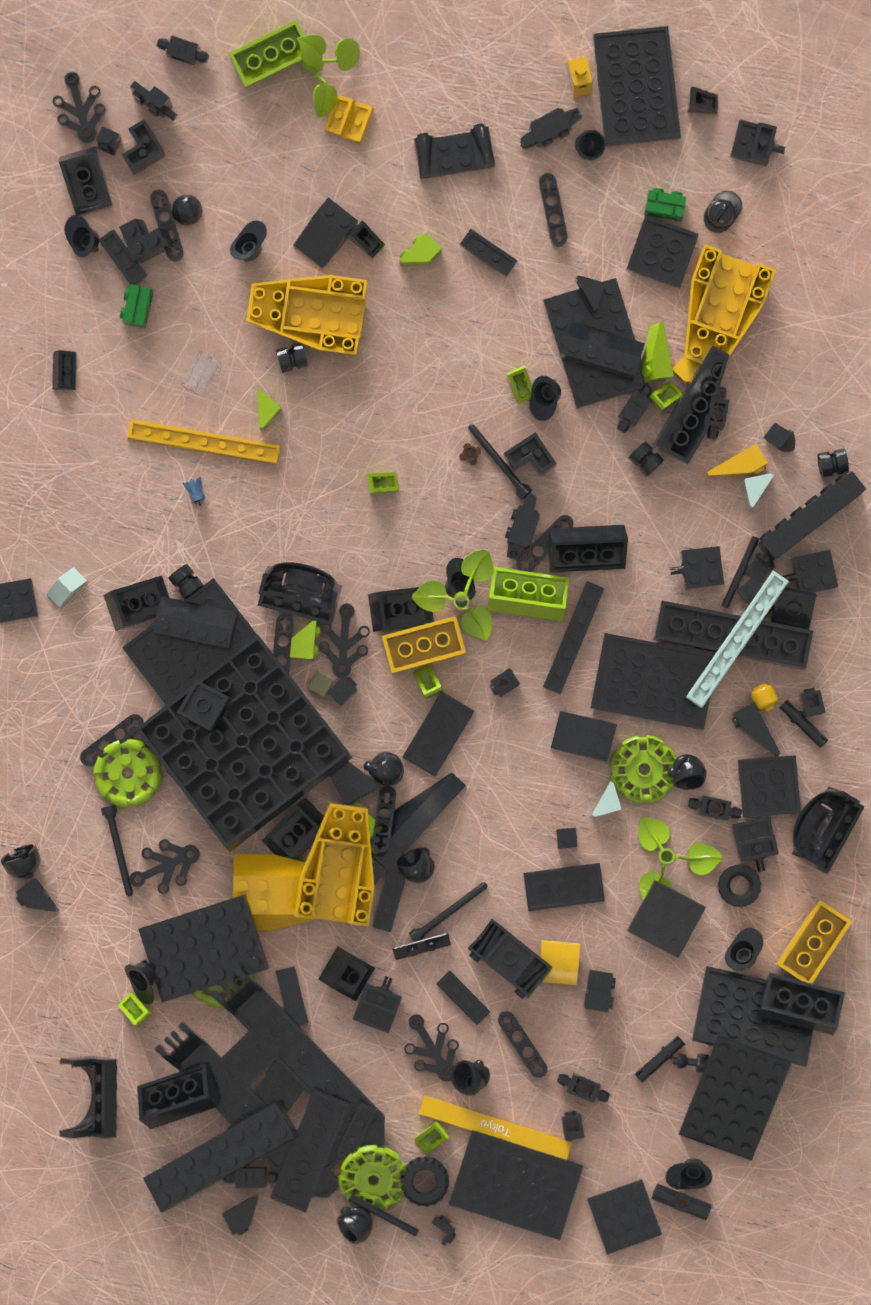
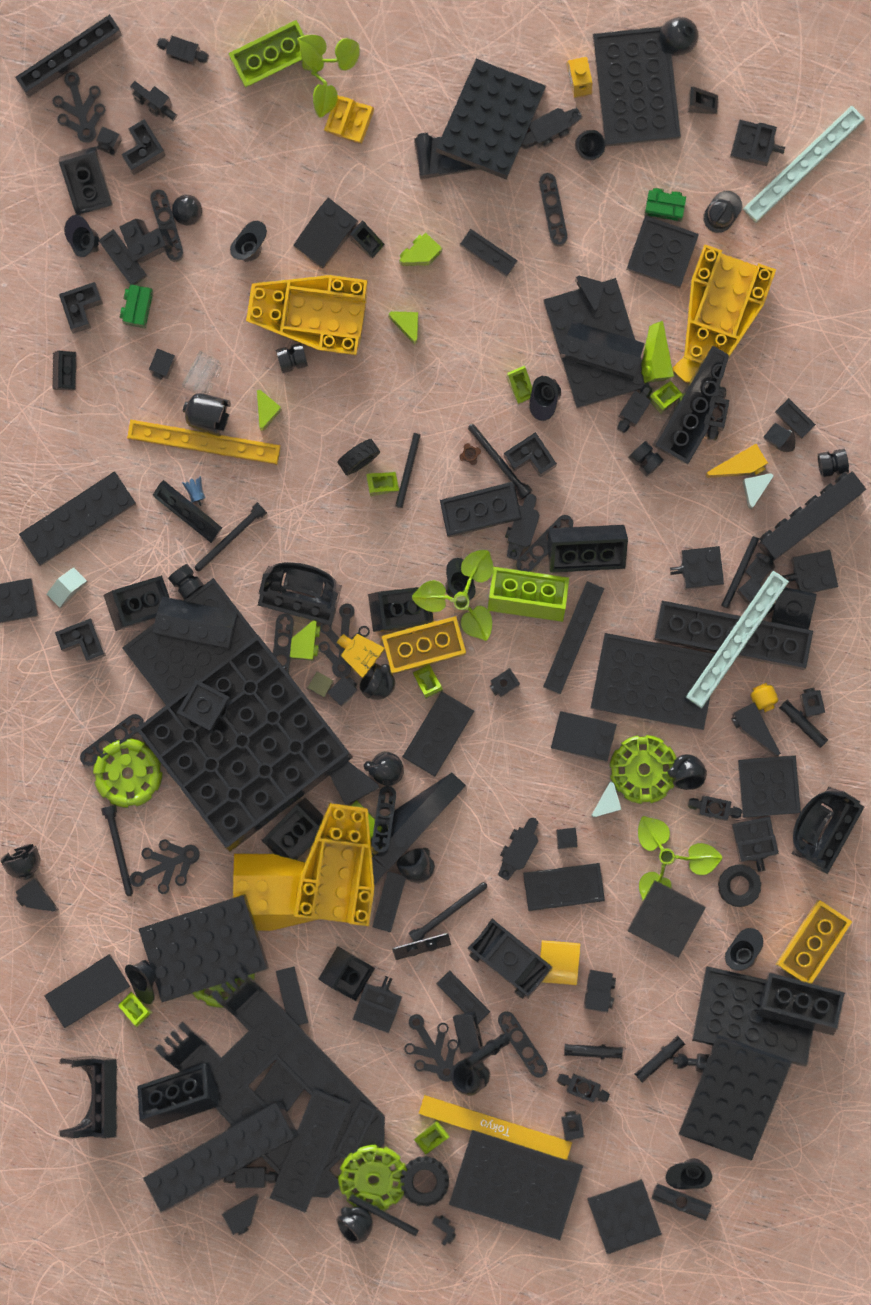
none -> black brick [15,14,122,98]
none -> black plate [19,471,136,566]
none -> black tile [44,954,131,1028]
none -> black brick [55,618,107,663]
none -> black brick [59,282,103,334]
none -> black brick [149,348,176,380]
none -> black plate [152,480,222,543]
none -> black cylinder [183,393,231,437]
none -> black piece [195,502,267,571]
none -> black tyre [337,439,381,476]
none -> yellow torso [337,634,385,678]
none -> black piece [359,663,396,700]
none -> lime slope [388,311,418,345]
none -> black bar [395,433,421,508]
none -> black plate [436,58,546,180]
none -> black tile [440,481,522,538]
none -> black panel [453,1011,483,1053]
none -> black pin [463,1033,510,1070]
none -> black hinge [498,817,539,881]
none -> black pin [564,1044,623,1060]
none -> black cylinder [660,17,699,56]
none -> light aqua tile [743,106,865,223]
none -> black plate [775,398,816,439]

